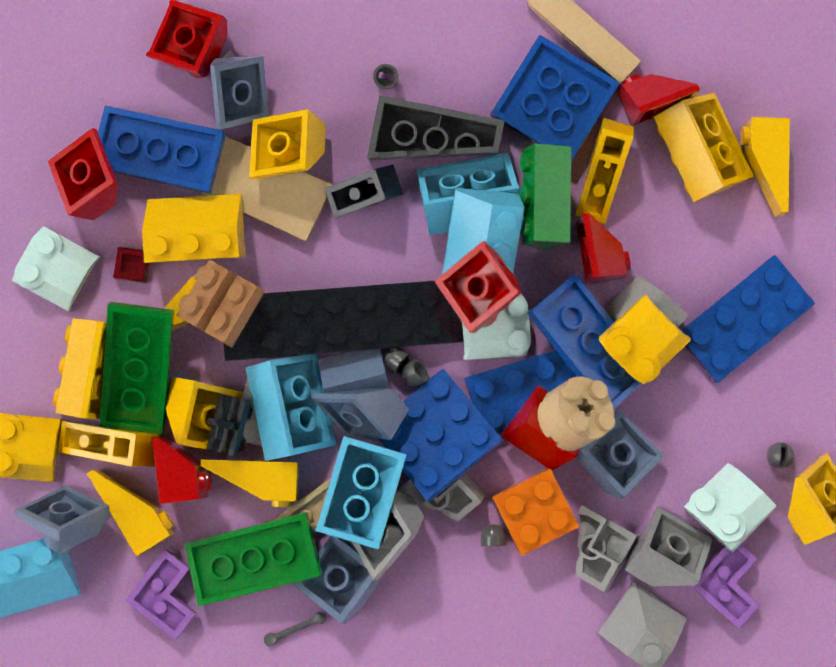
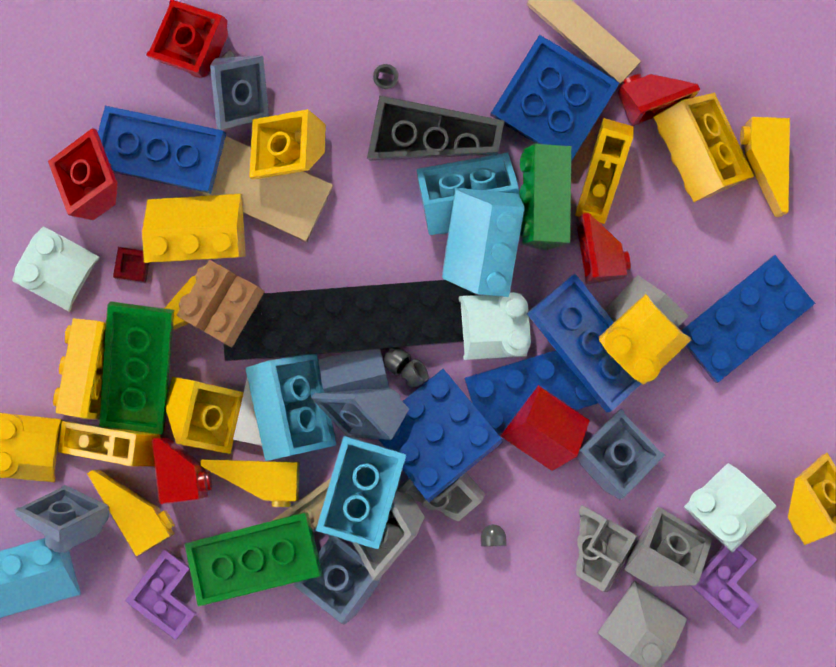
black hips [206,393,253,457] -> none
dark grey hinge [264,611,326,646] -> none
black slope [324,164,404,218] -> none
red slope [435,241,522,333] -> none
orange brick [491,468,579,556] -> none
tan brick [538,376,615,451] -> none
dark grey hinge [767,443,794,468] -> none

